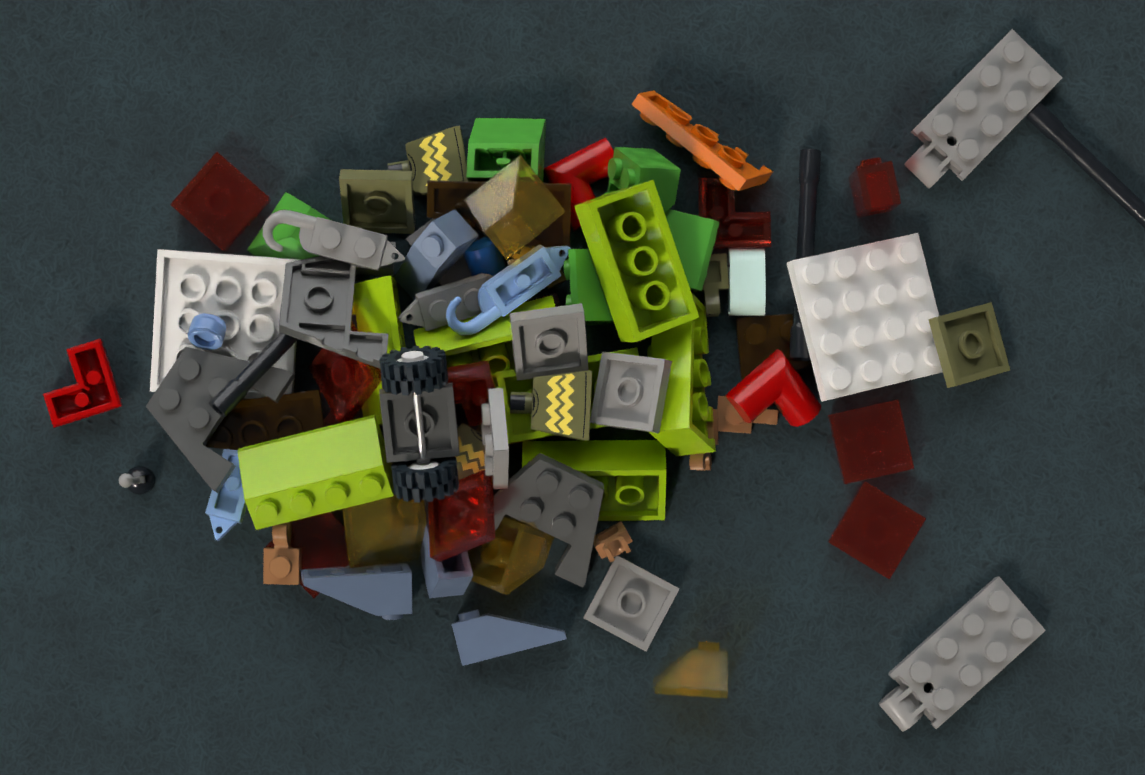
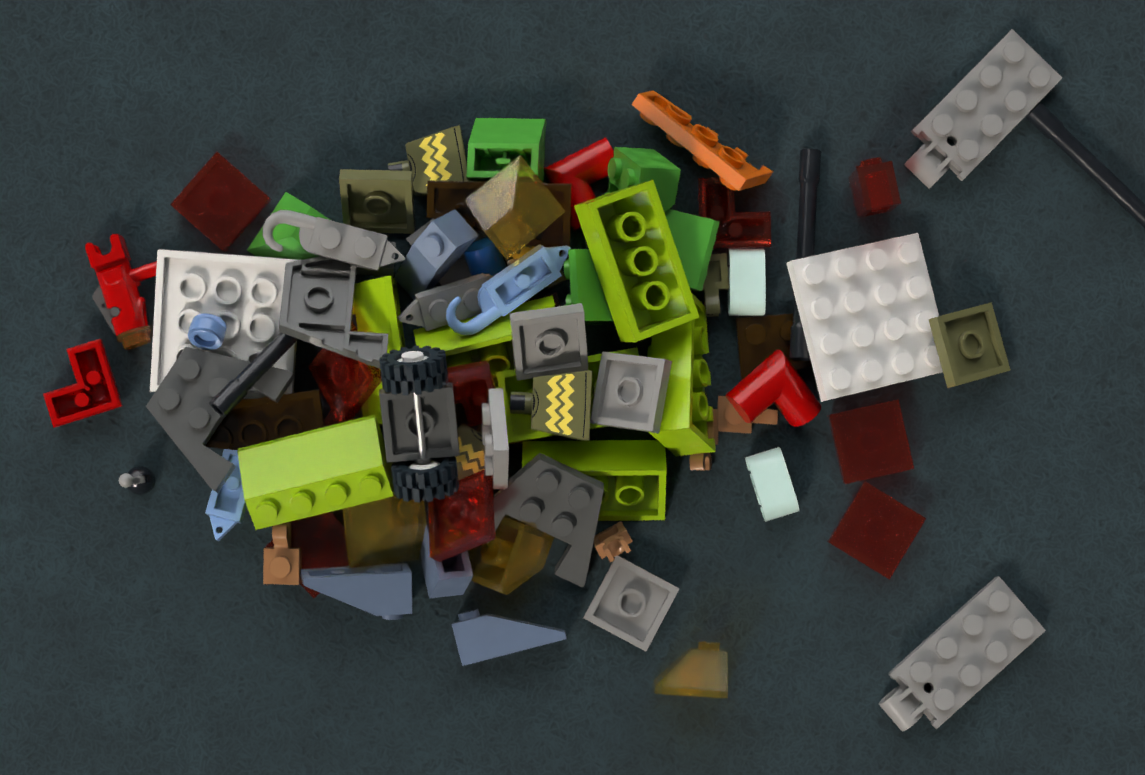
none -> red piece [85,234,157,350]
none -> light aqua beam [745,447,800,522]

